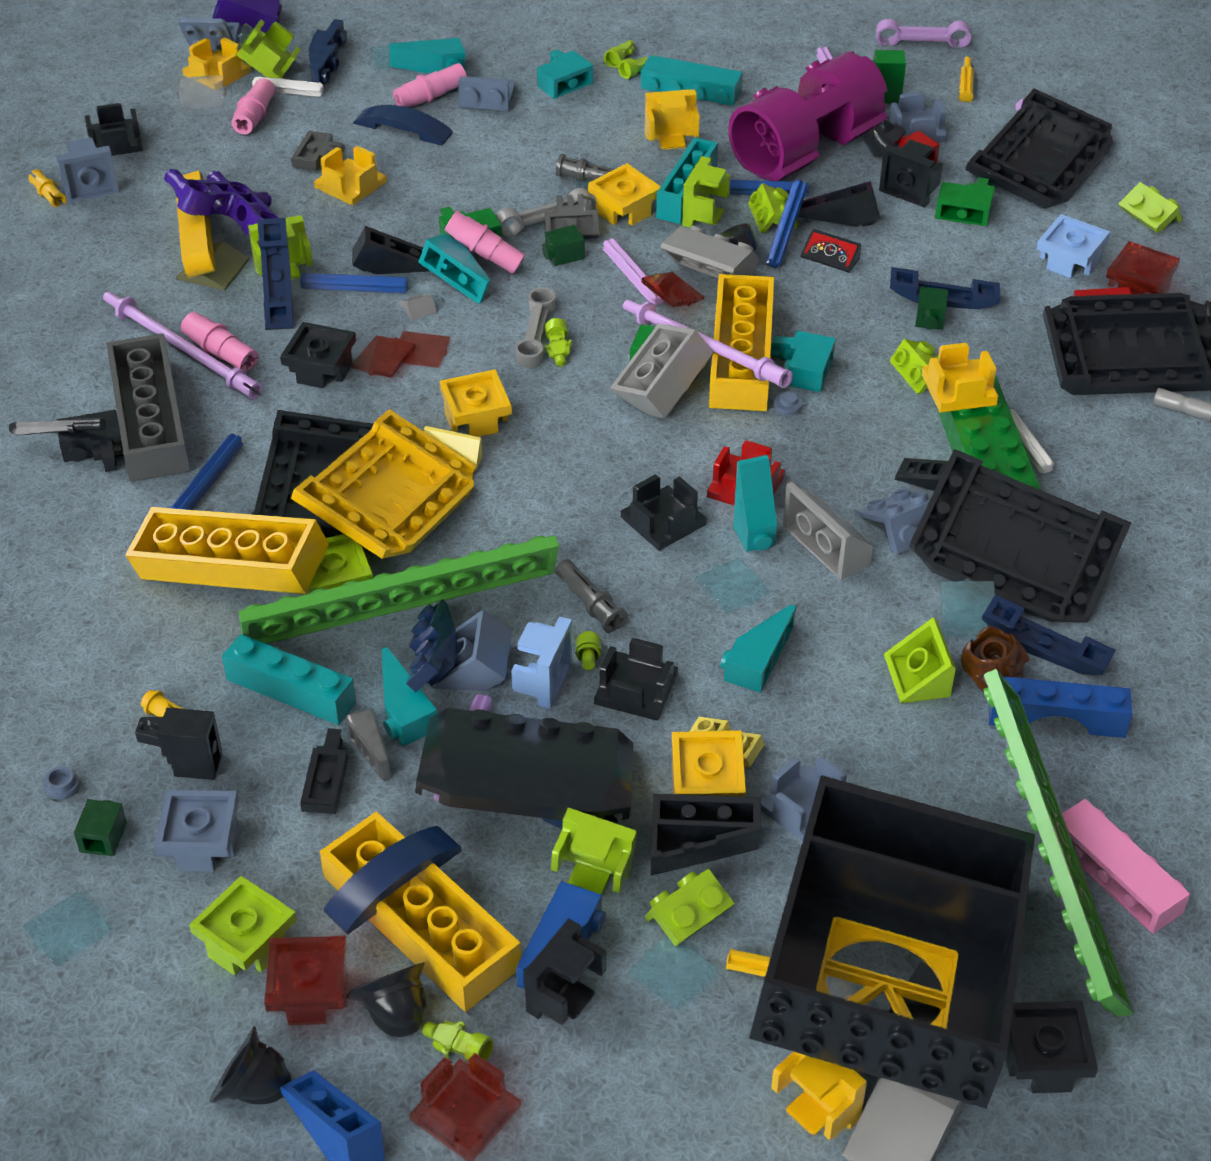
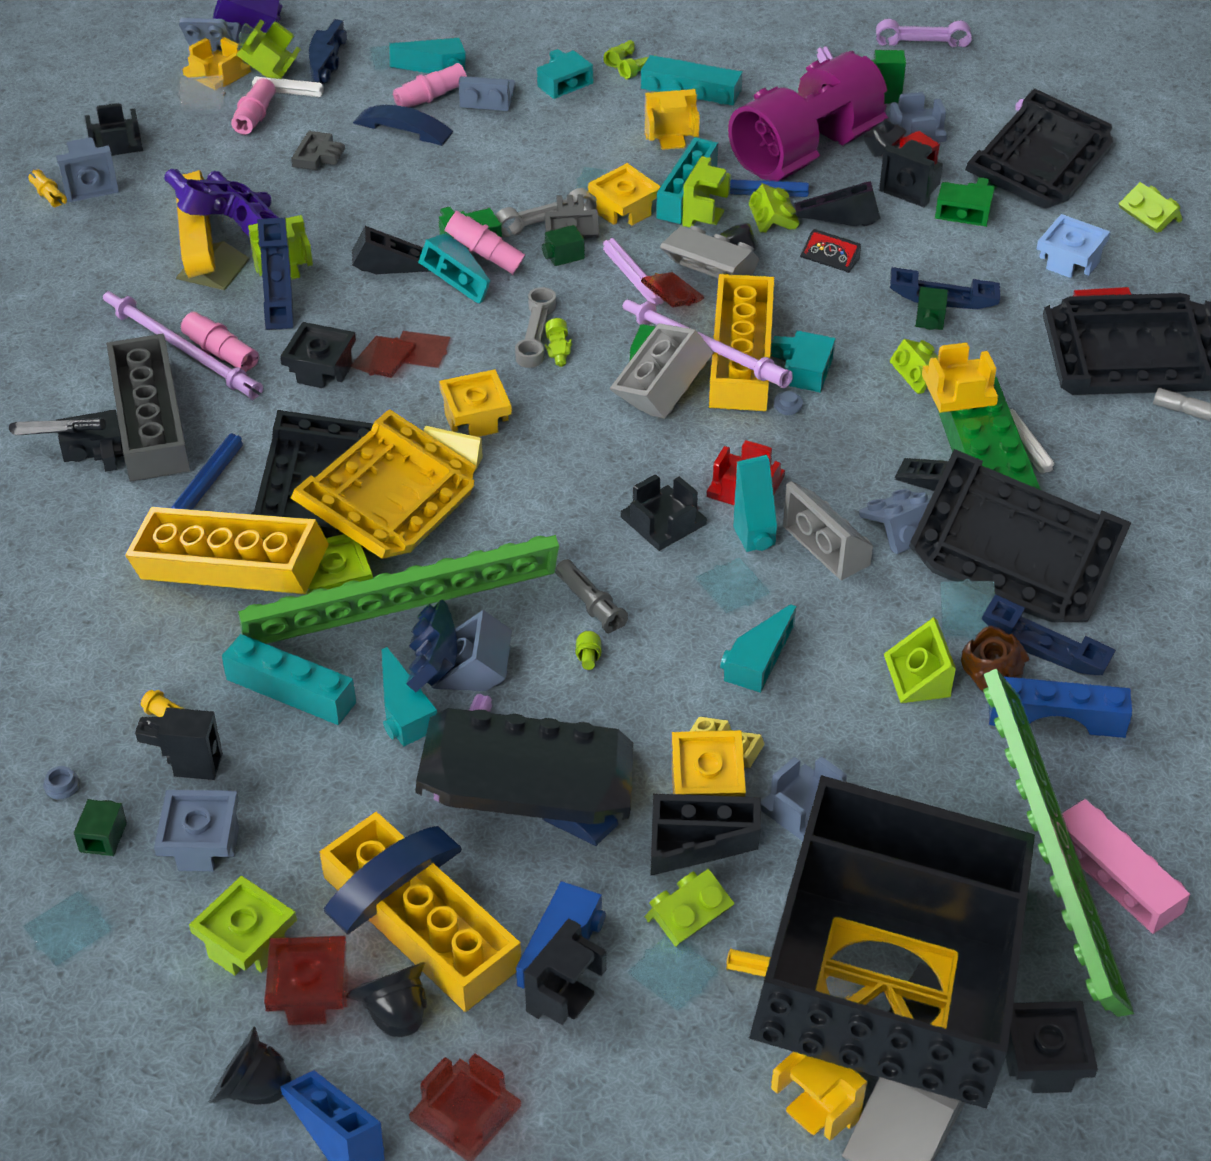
blue axle [300,273,408,293] -> none
black hinge [300,728,348,814] -> none
yellow panel [314,146,387,206] -> none
flat silver slope [346,710,391,781] -> none
light grey slope [398,293,437,320] -> none
lime piece [422,1021,494,1067] -> none
light blue panel [511,616,573,709] -> none
lime panel [551,808,637,895] -> none
dark grey pin [556,153,614,182] -> none
black panel [594,638,678,721] -> none
blue axle [766,179,808,268] -> none
yellow axle [959,57,974,102] -> none
clear red panel [1106,241,1180,294] -> none

